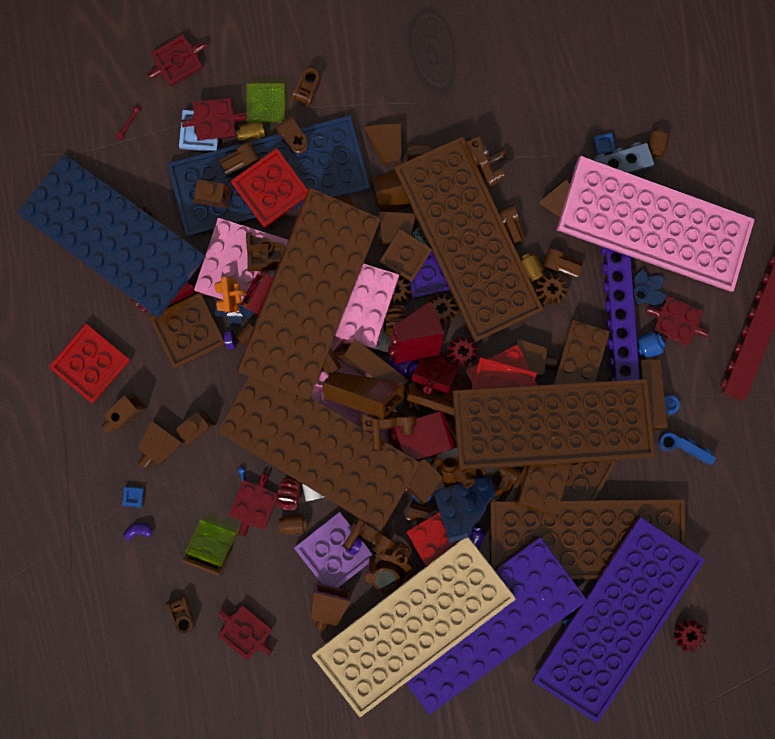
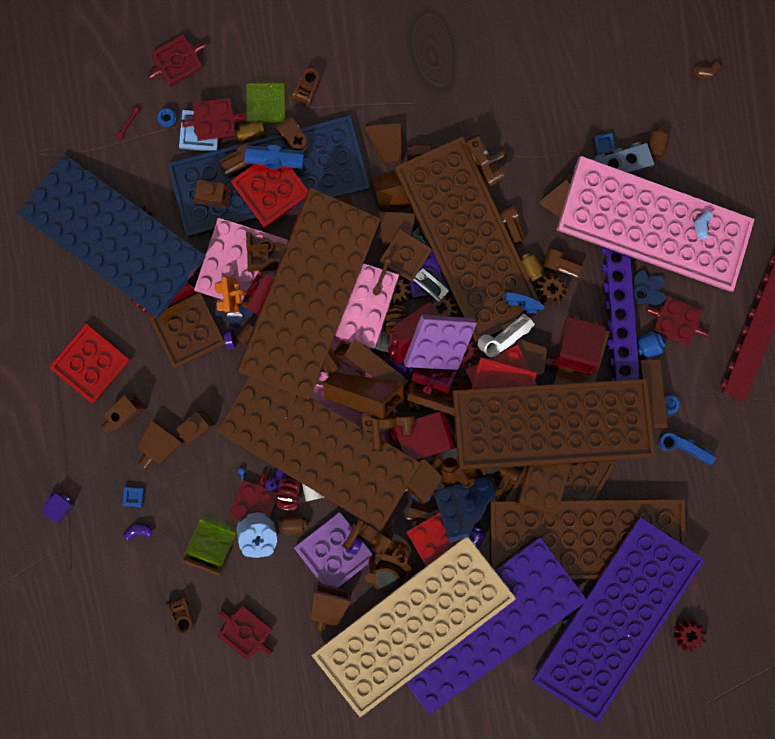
none -> dark purple brick [41,492,74,523]
none -> blue plate [157,108,177,127]
none -> light blue brick [236,512,277,558]
none -> blue piece [244,145,303,169]
none -> dark purple arm [265,469,285,491]
none -> reddish brown hinge [372,257,392,296]
none -> medium lavender plate [404,315,477,370]
none -> sticker [414,269,448,301]
none -> white plate [478,314,535,357]
none -> blue slope [503,293,544,314]
none -> dark red slope [554,316,605,375]
none -> reddish brown arm [693,61,722,79]
none -> light blue arm [694,210,713,240]

